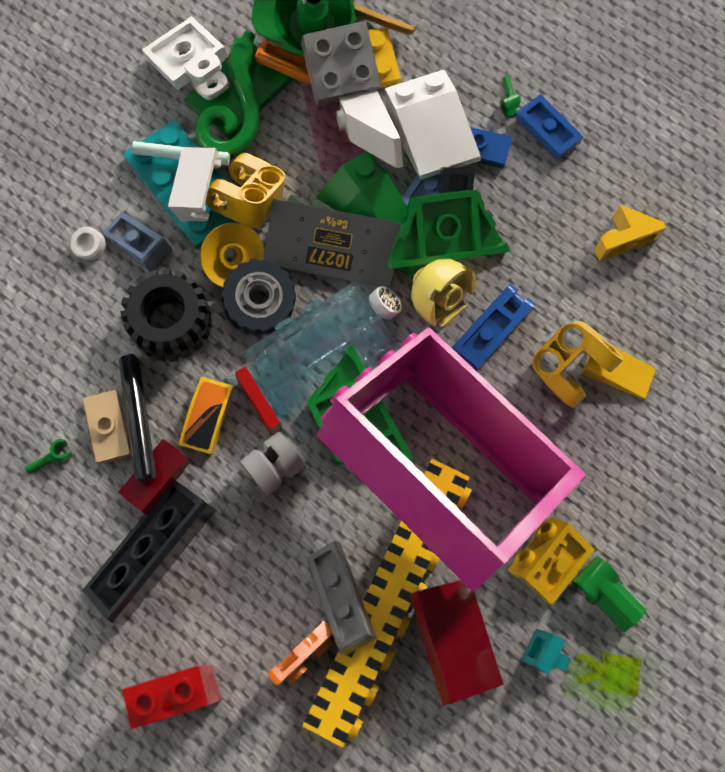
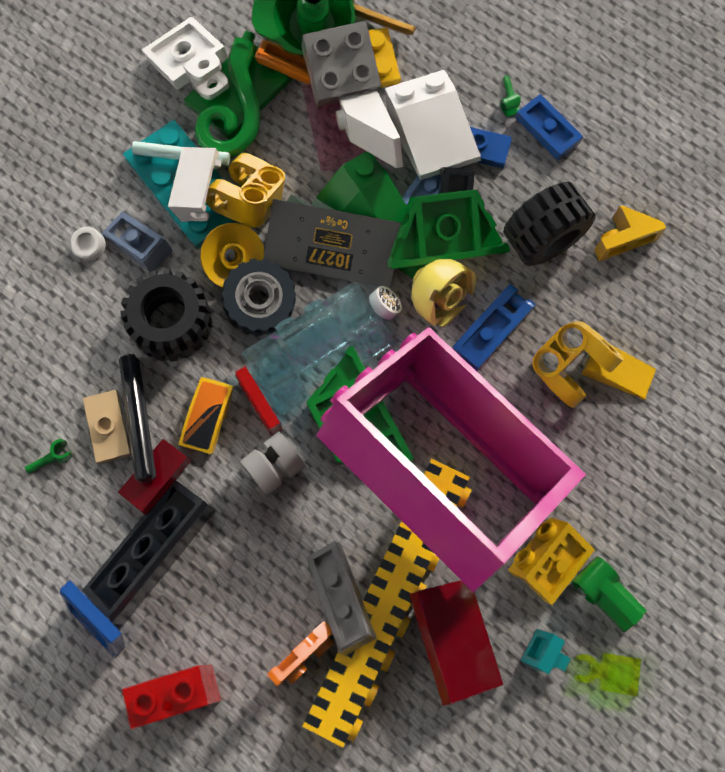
none -> blue tile [59,580,125,657]
none -> black tyre [503,182,596,266]

